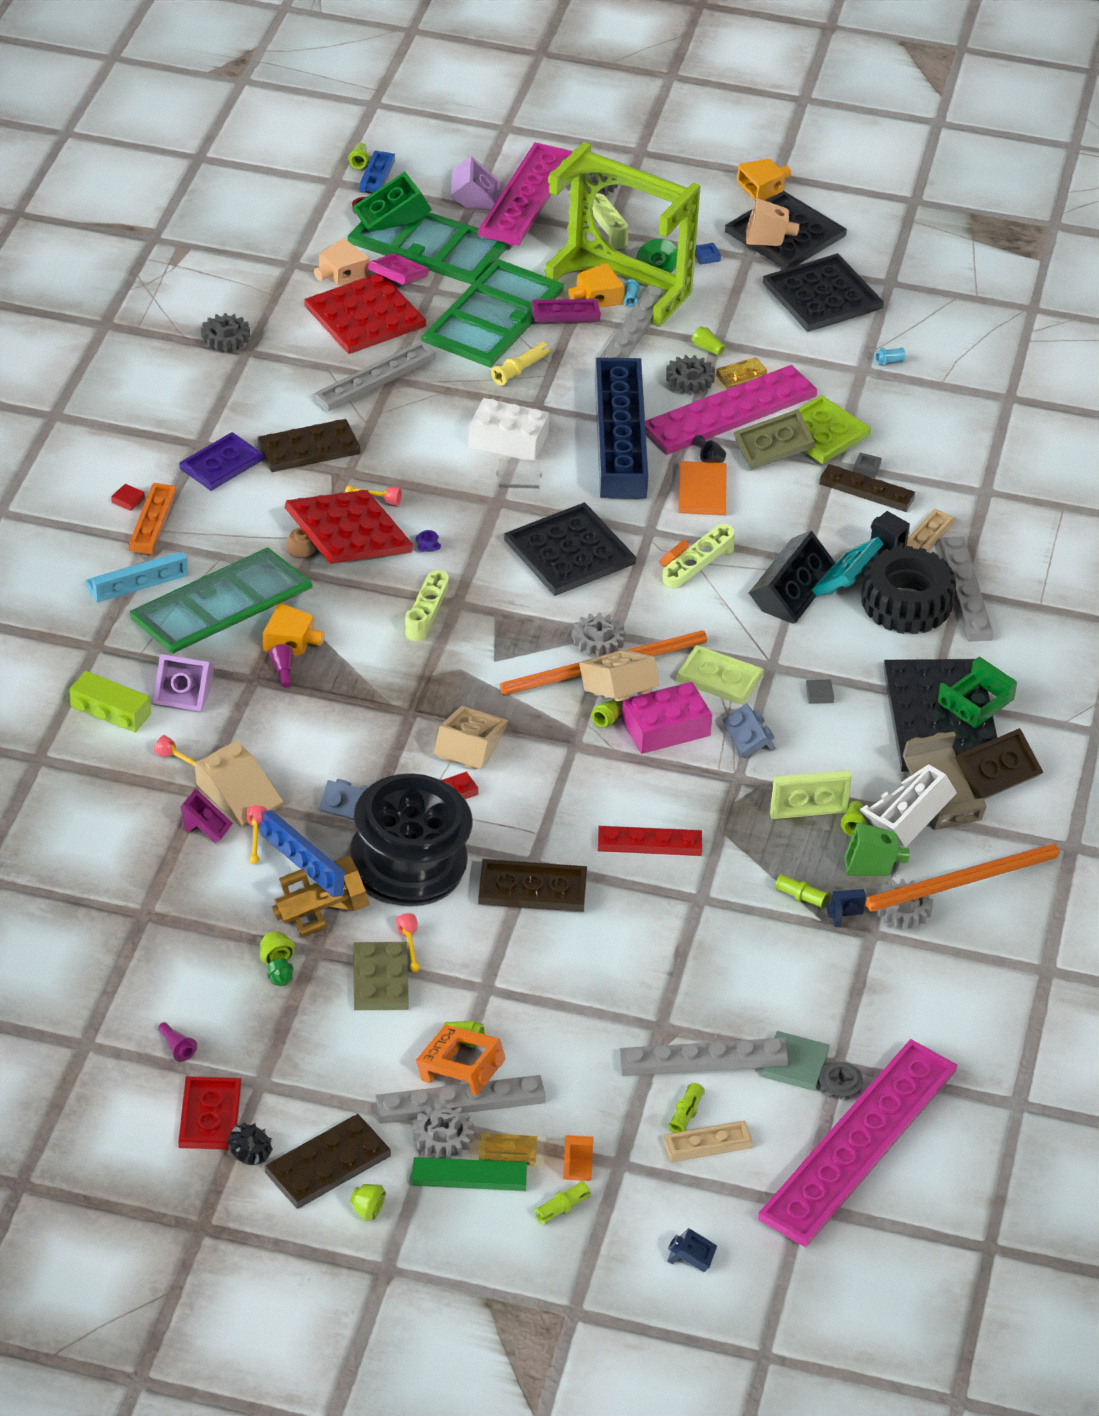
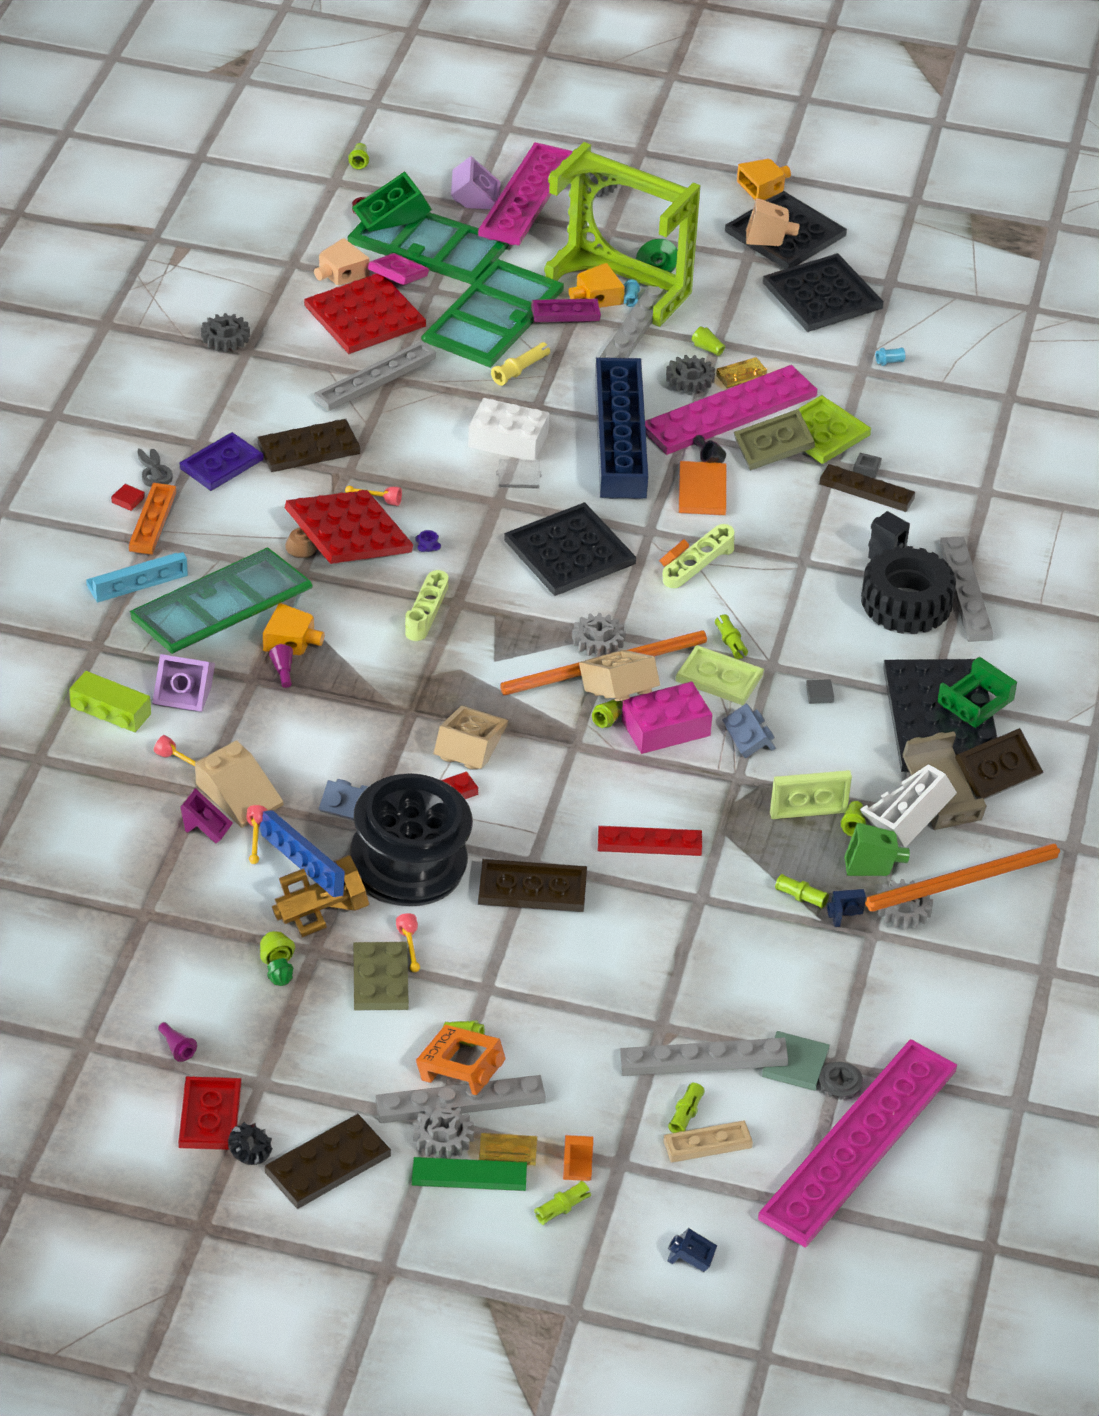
lime cone [350,1184,386,1222] -> none
blue plate [359,150,395,193] -> none
yellowish green beam [588,193,628,249] -> none
blue tile [695,243,721,265] -> none
black slope [749,530,835,624] -> none
teal plate [812,537,883,597] -> none
tan tile [907,509,955,552] -> none
none -> dark grey piece [138,448,173,487]
none -> lime pin [714,614,748,660]

